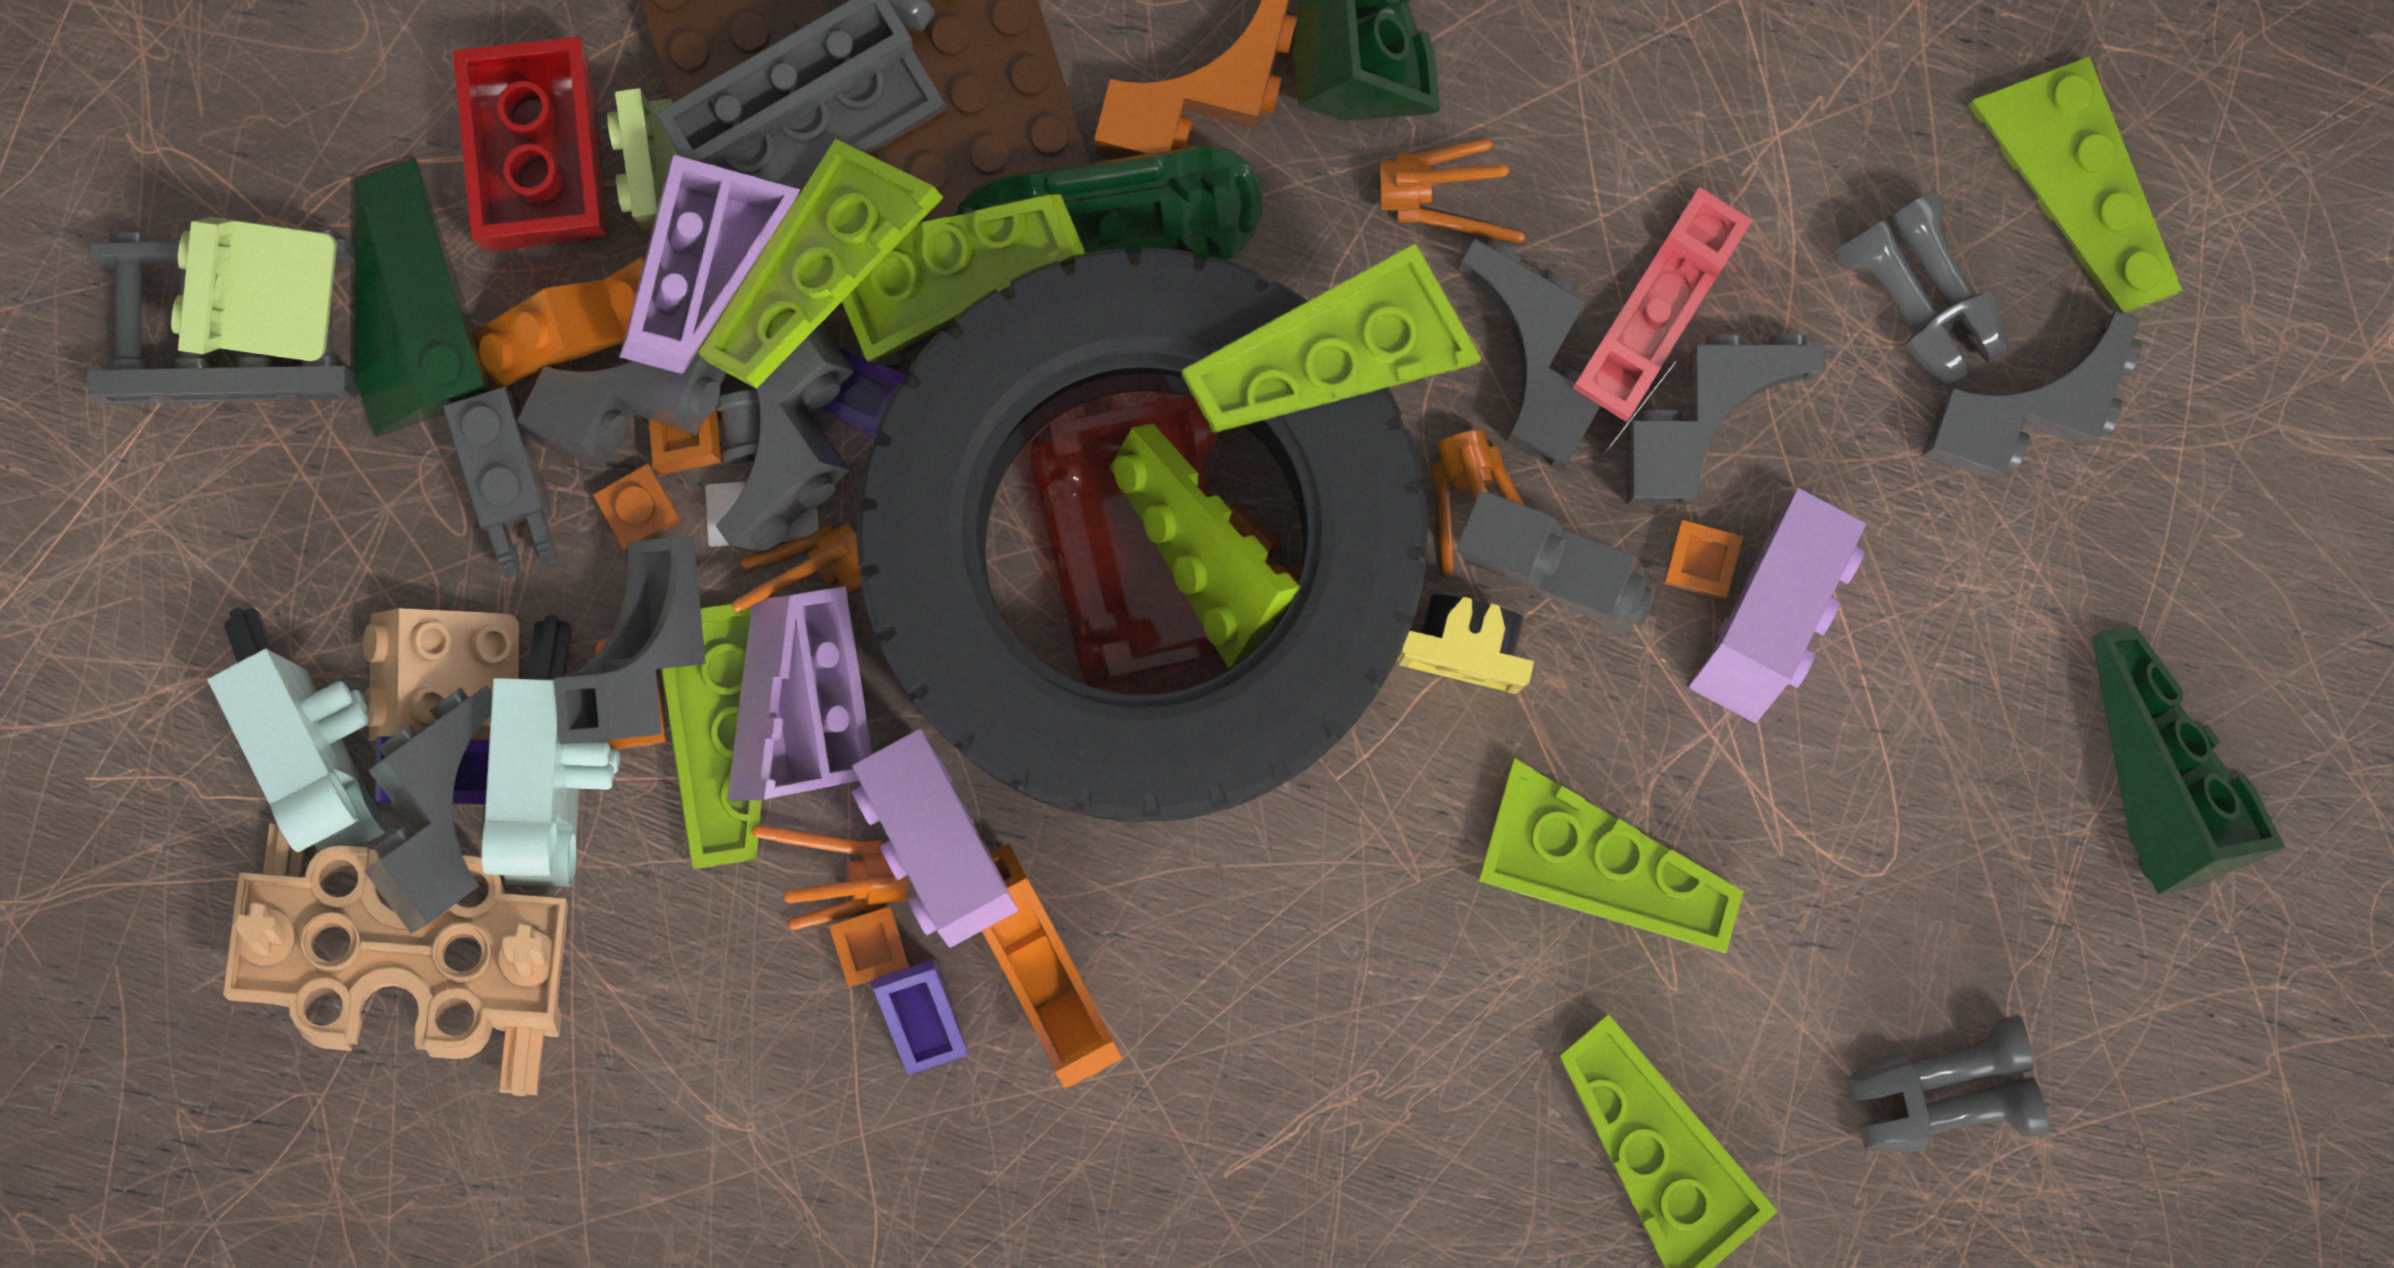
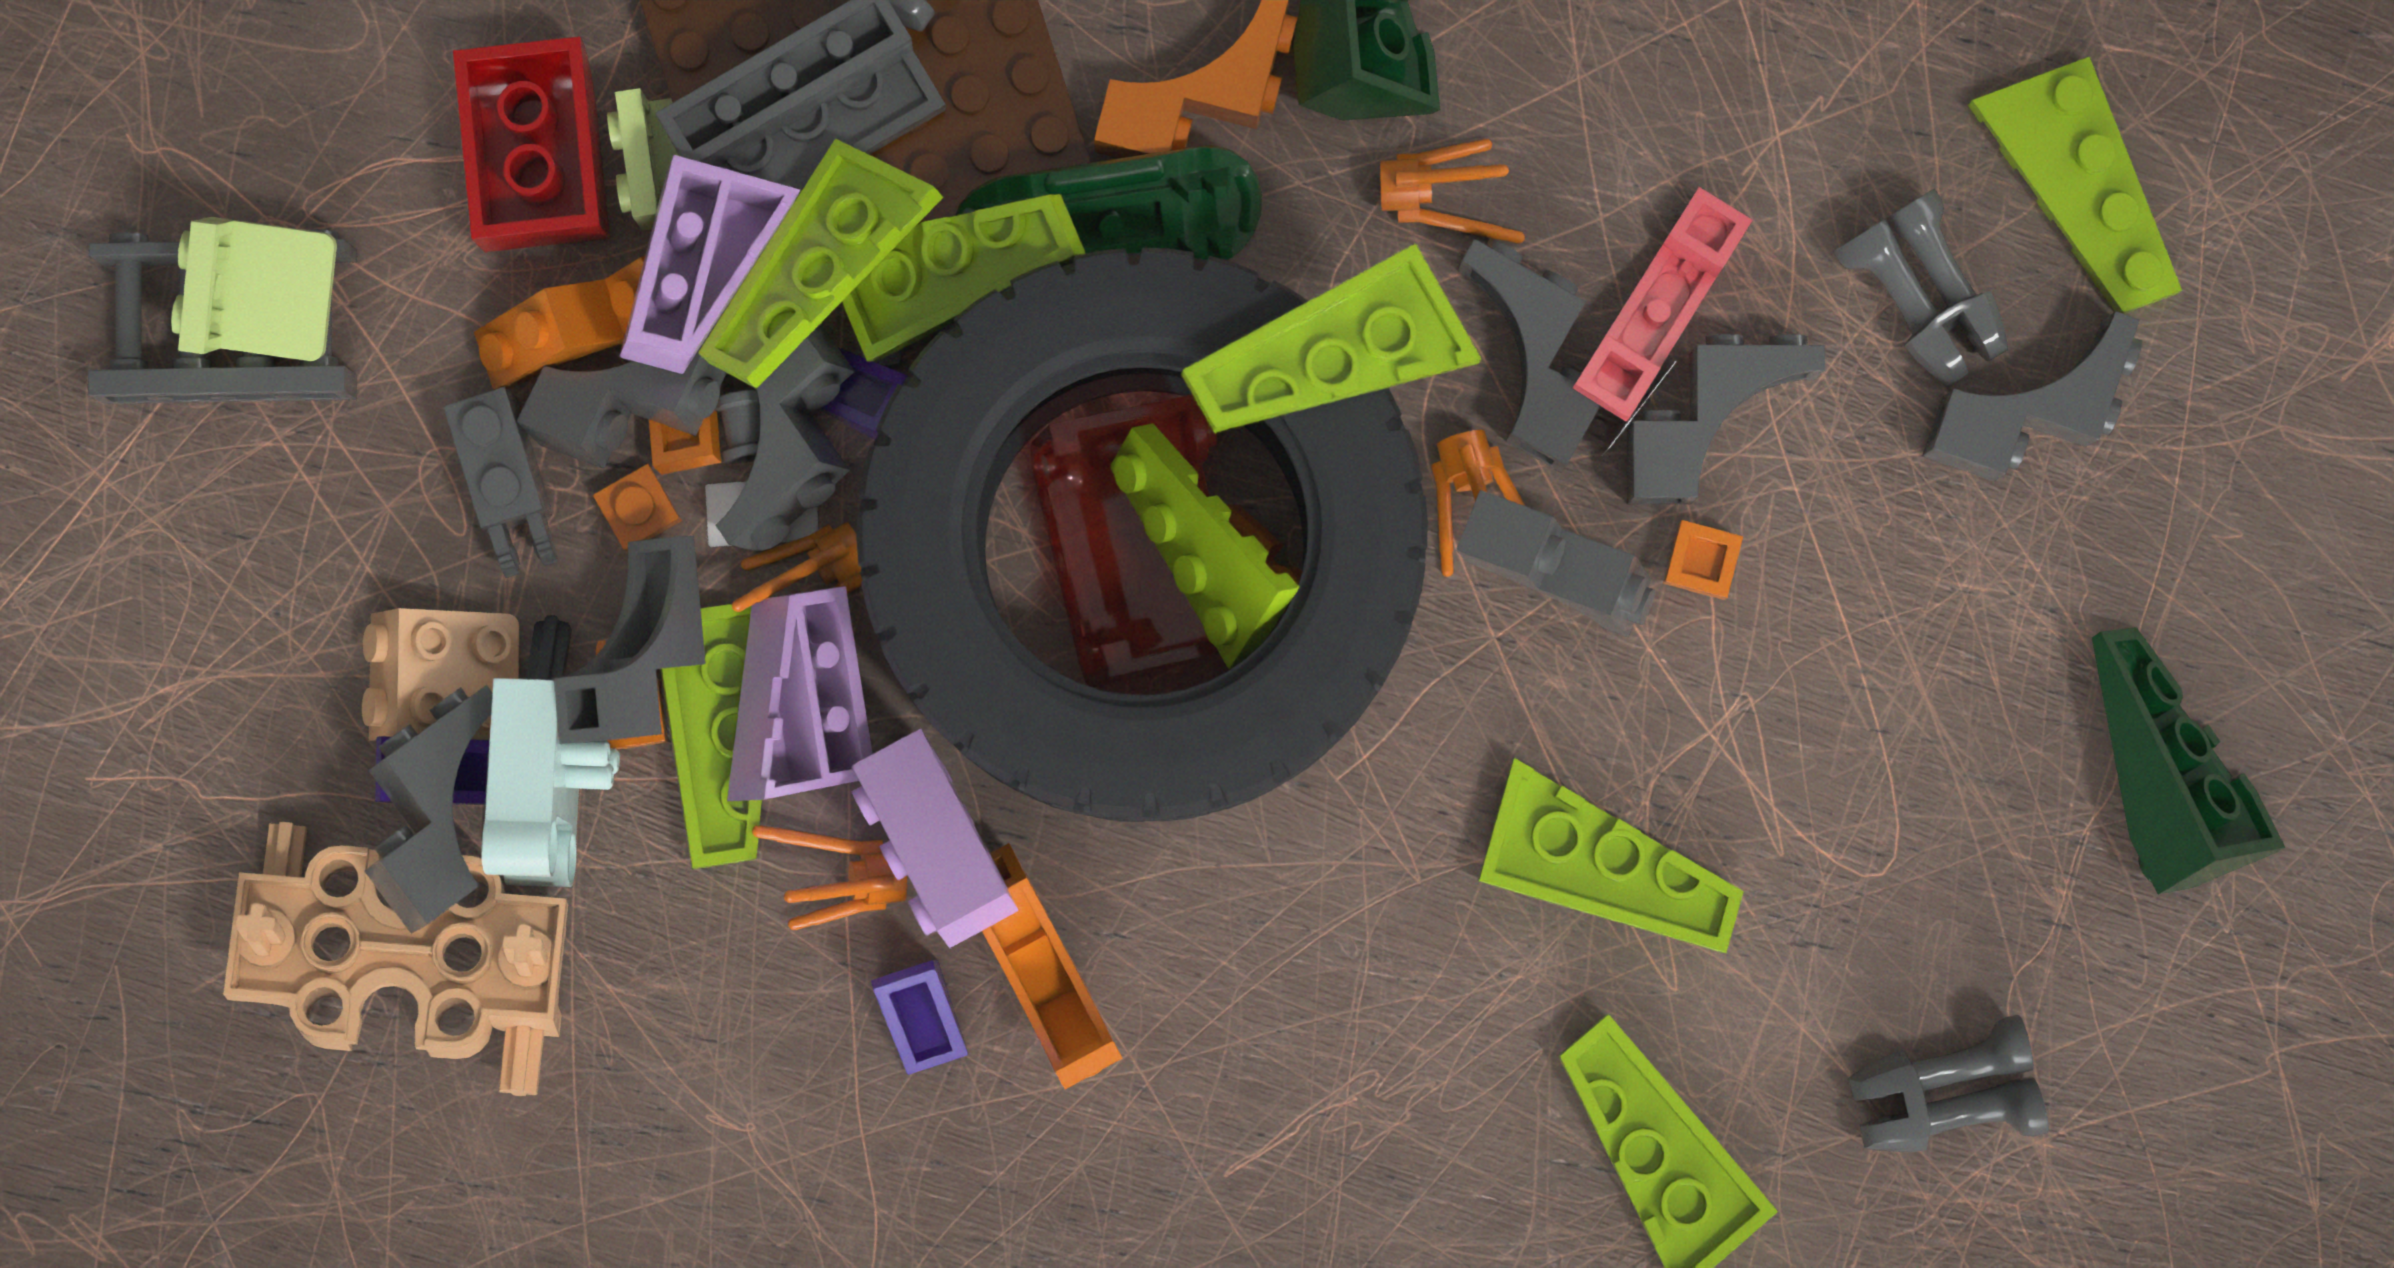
light aqua piece [207,607,387,852] -> none
dark green wedge [355,158,493,437] -> none
orange plate [829,906,911,987] -> none
light yellow piece [1396,594,1534,694] -> none
lavender wedge [1688,488,1867,724] -> none

